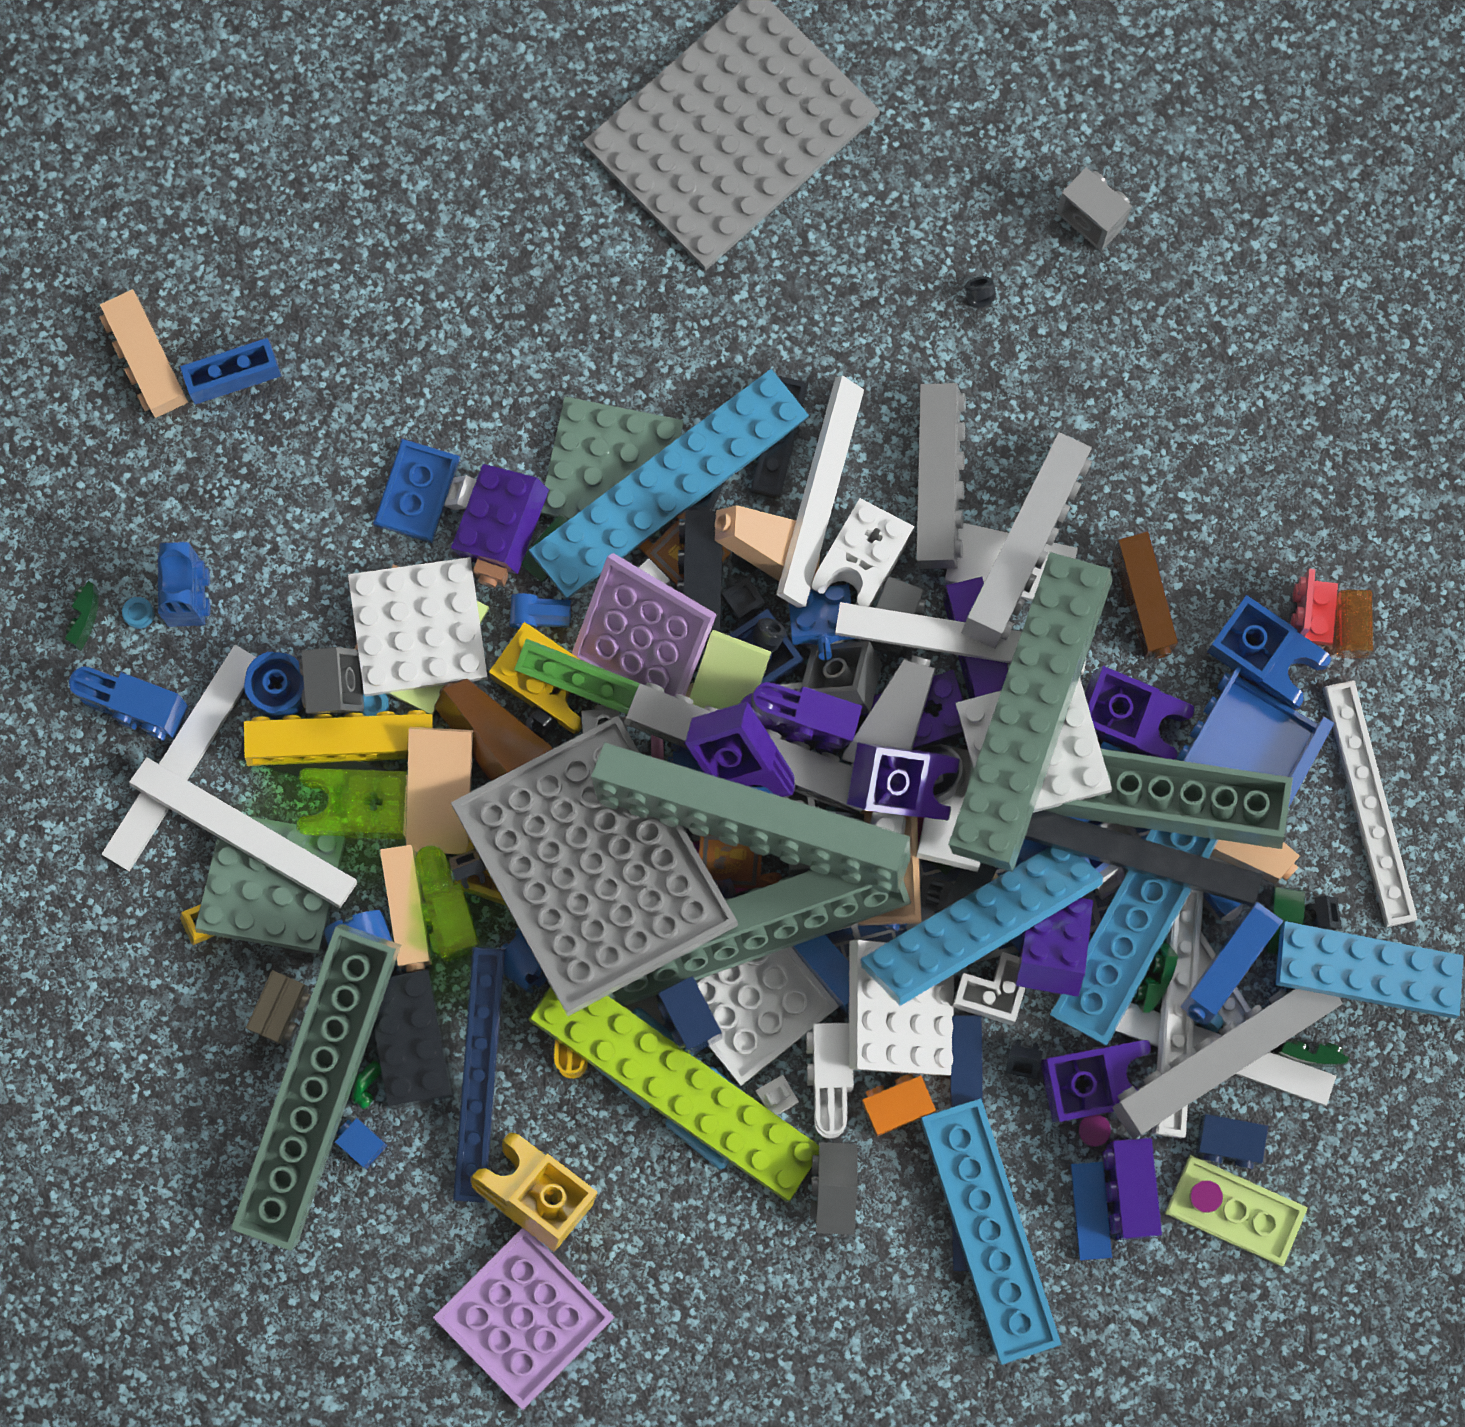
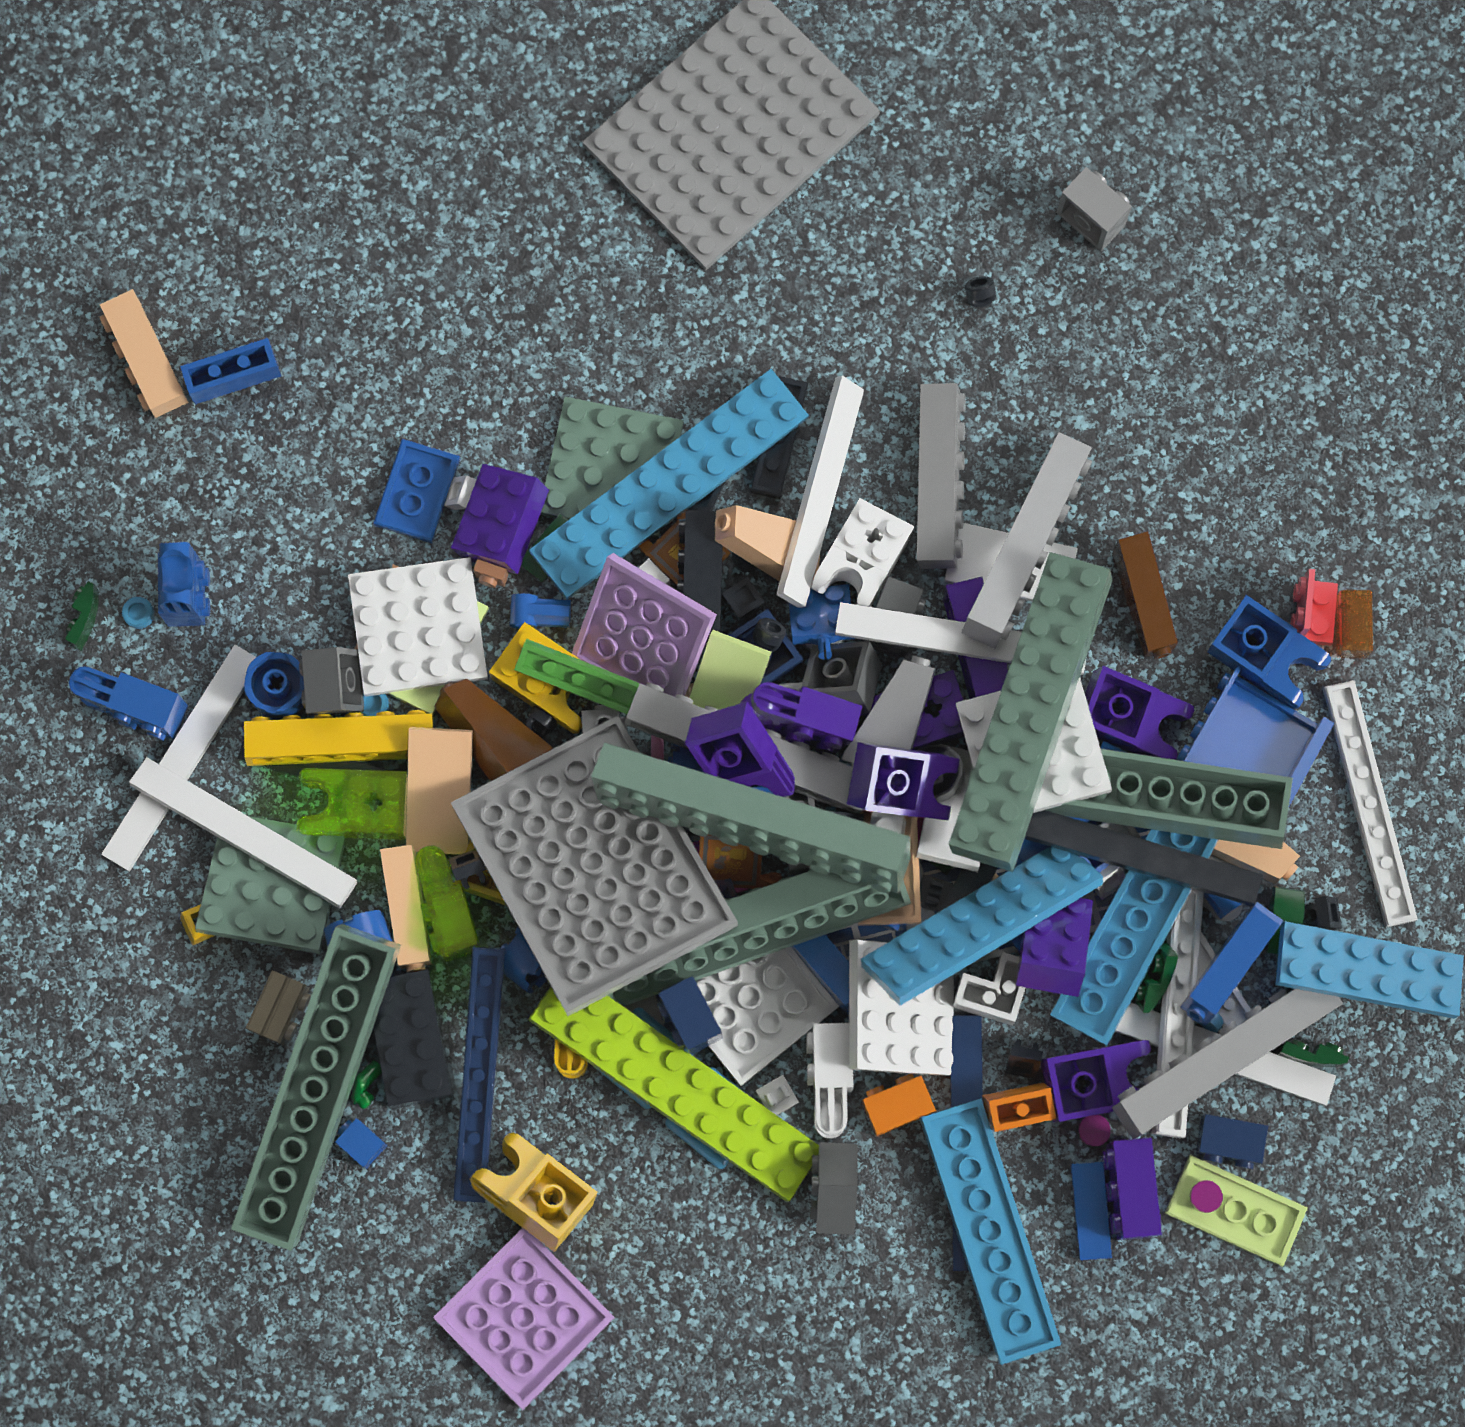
none -> orange brick [982,1083,1056,1132]

